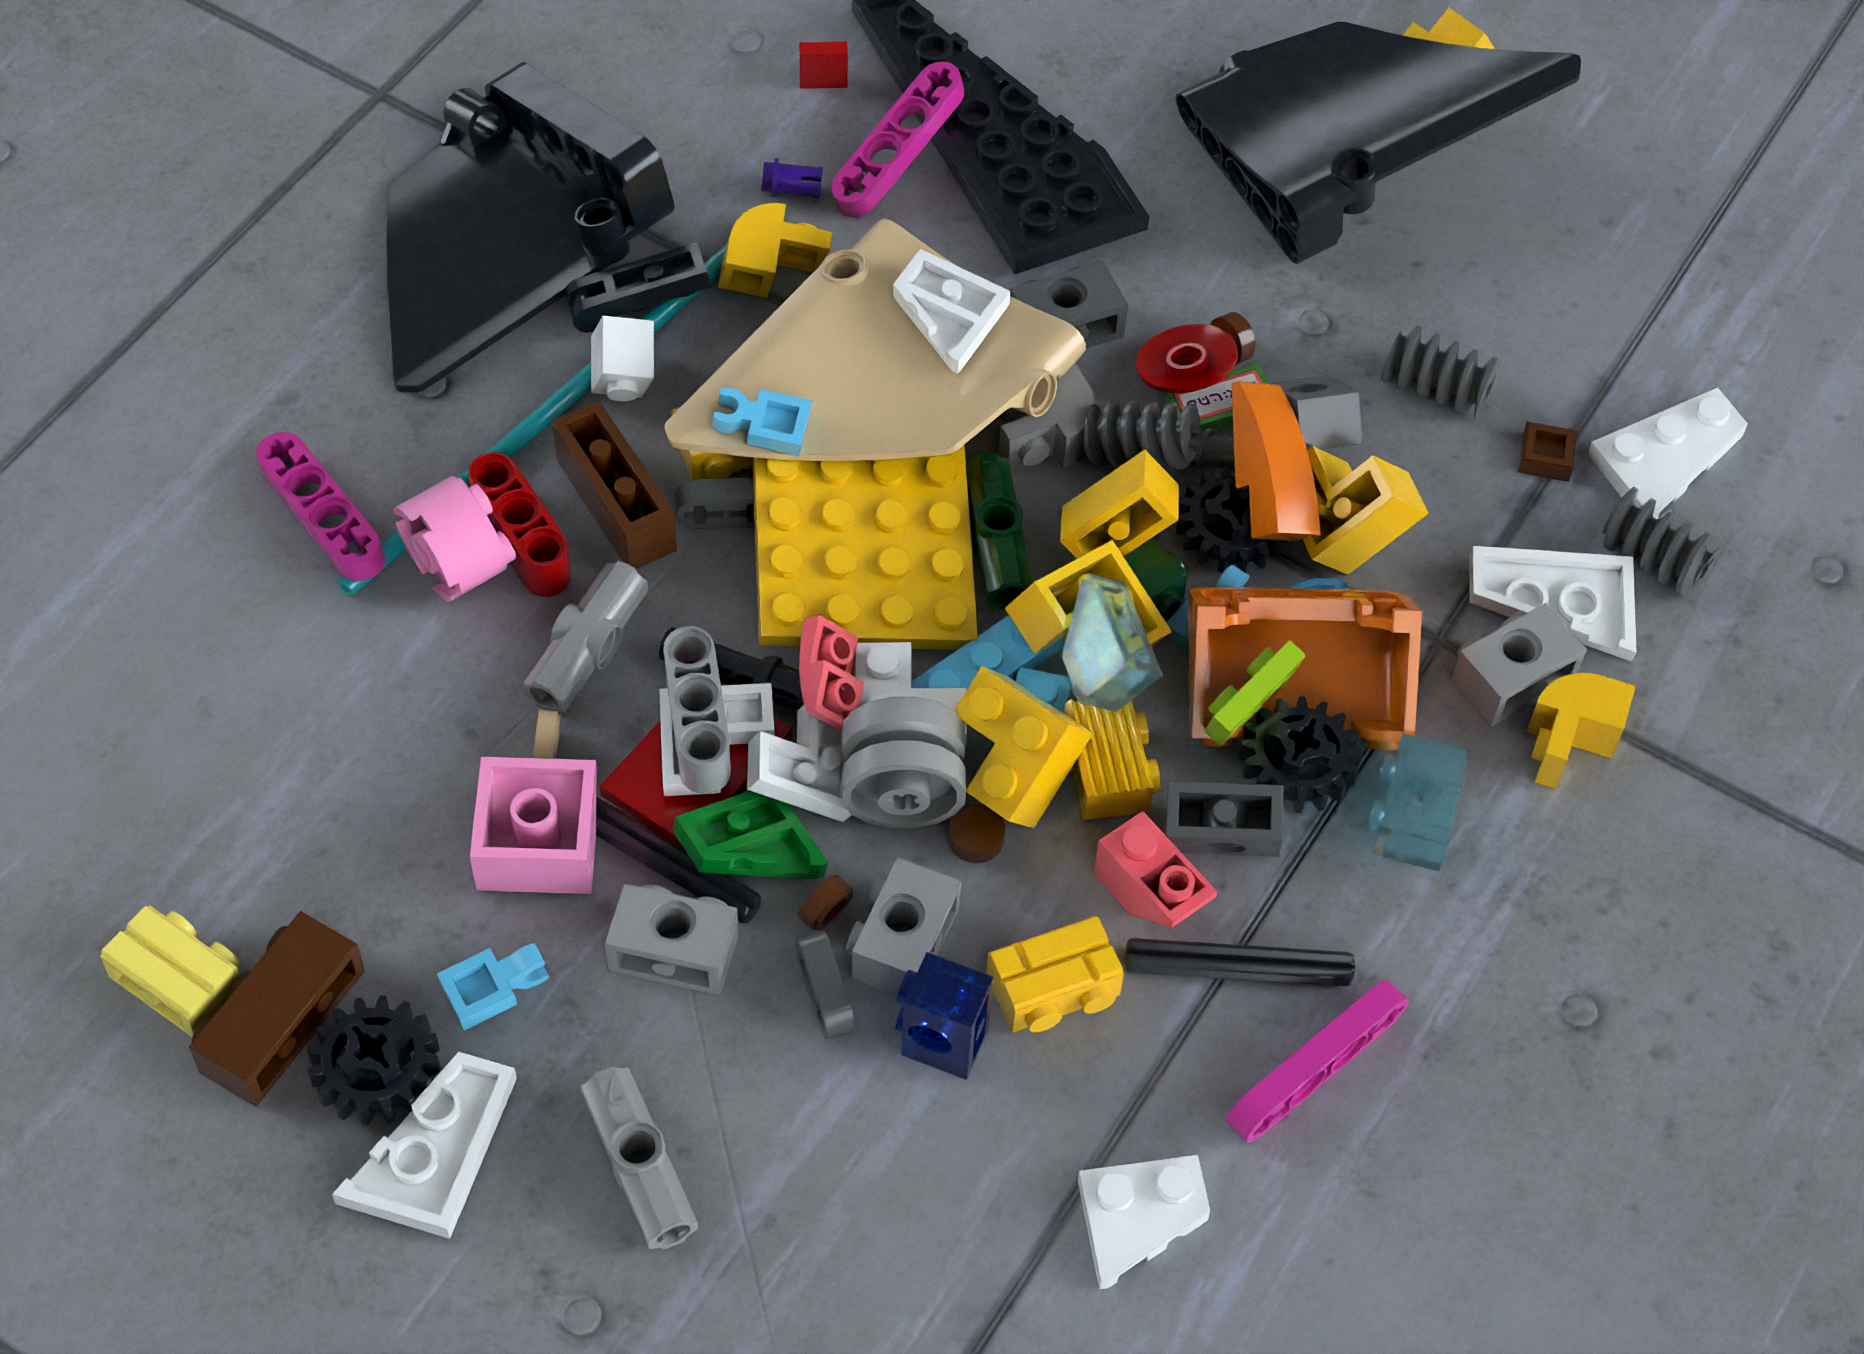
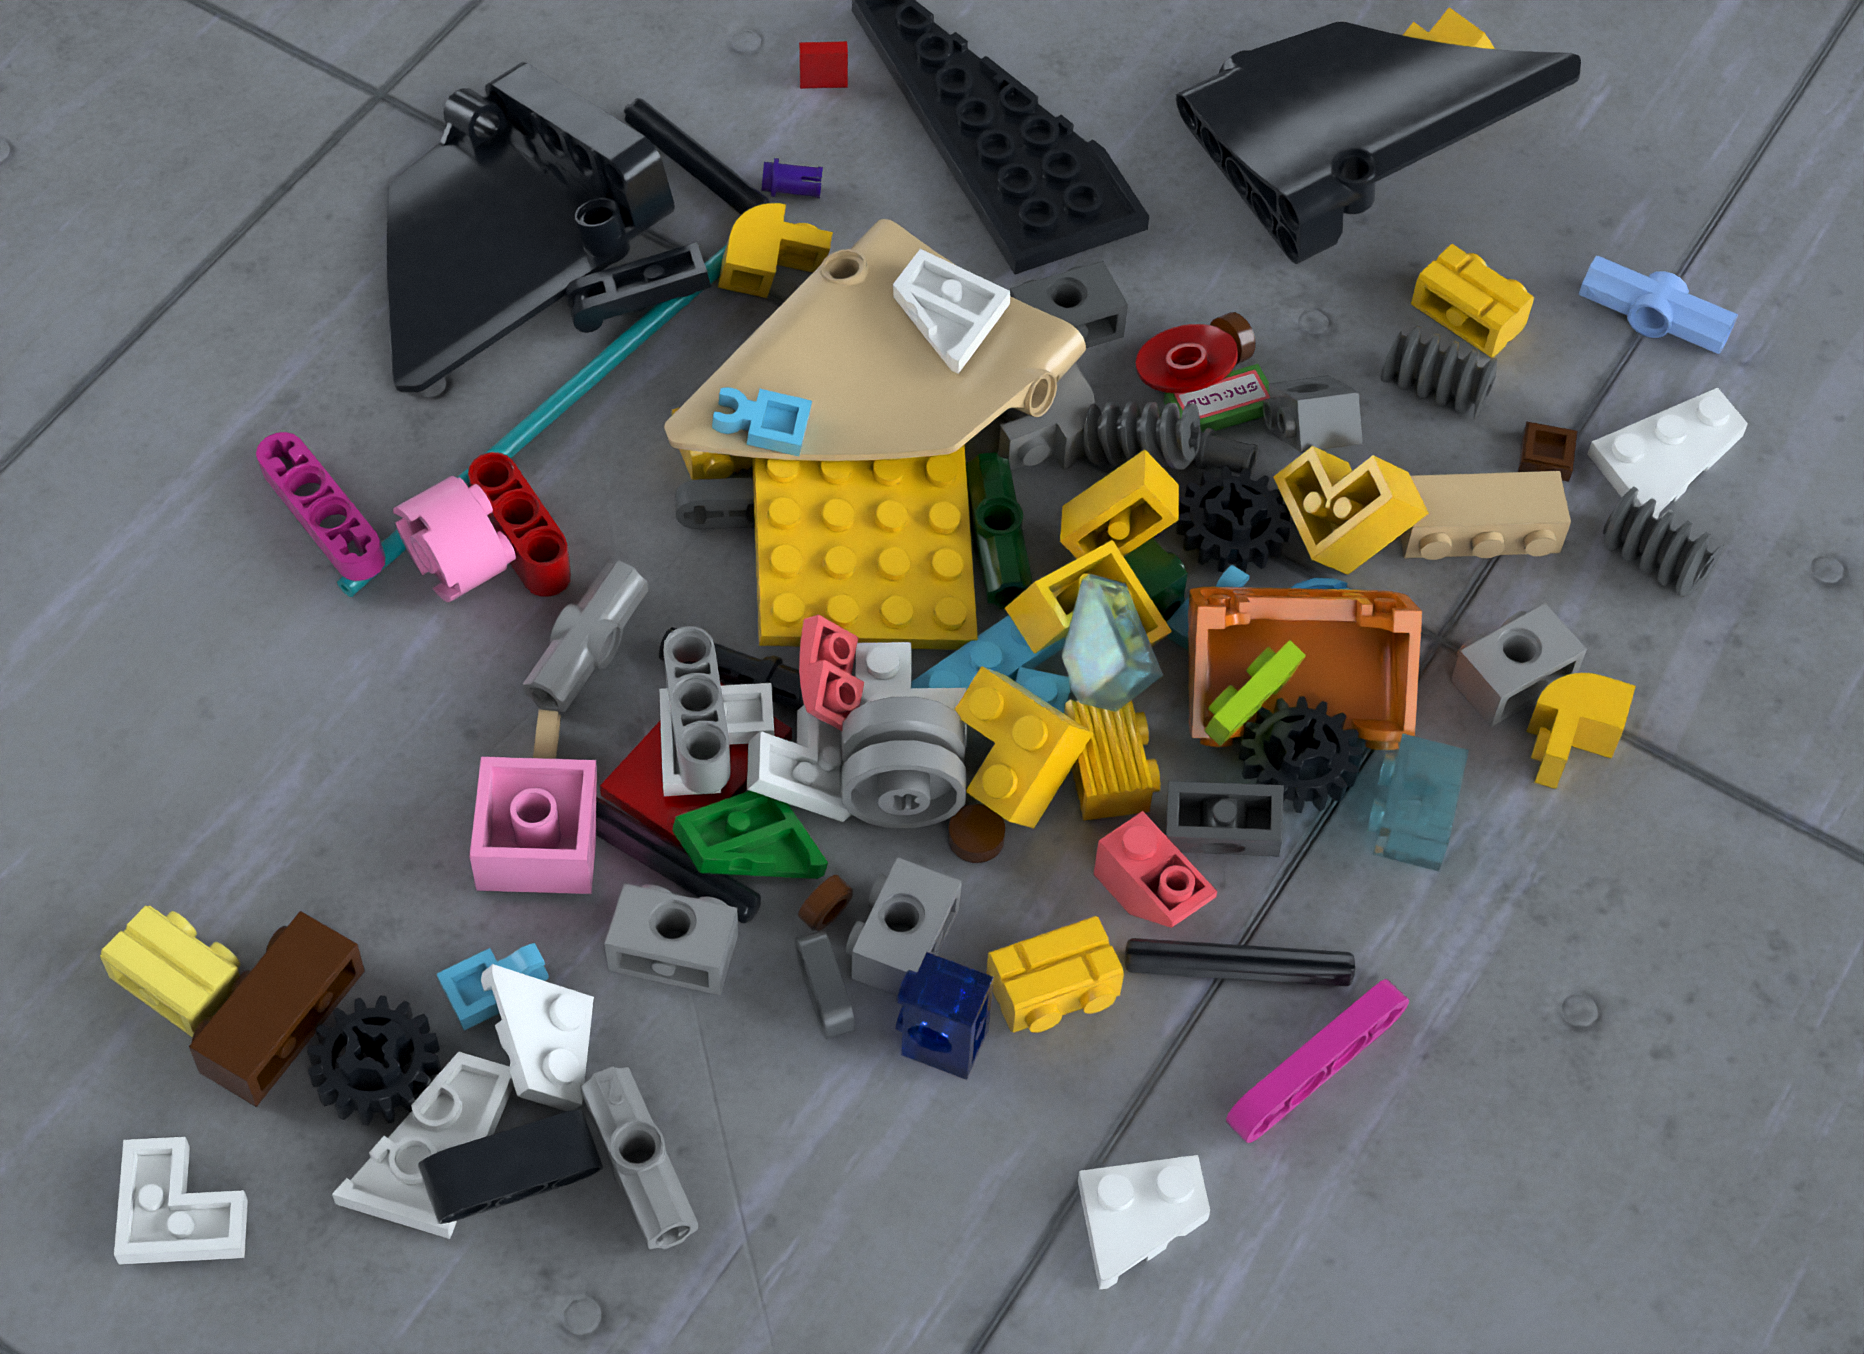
reddish brown brick [552,401,677,569] -> none
white brick [591,316,654,401] -> none
dark pink beam [831,62,965,217] -> none
orange slope [1231,381,1321,541] -> none
white wing [1469,546,1637,662] -> none
none -> white plate [114,1137,248,1264]
none -> black beam [418,1109,603,1224]
none -> white wing [481,964,594,1112]
none -> black axle [624,98,770,215]
none -> tan brick [1400,471,1571,560]
none -> yellow brick [1411,244,1535,358]
none -> light blue piece [1579,256,1738,354]

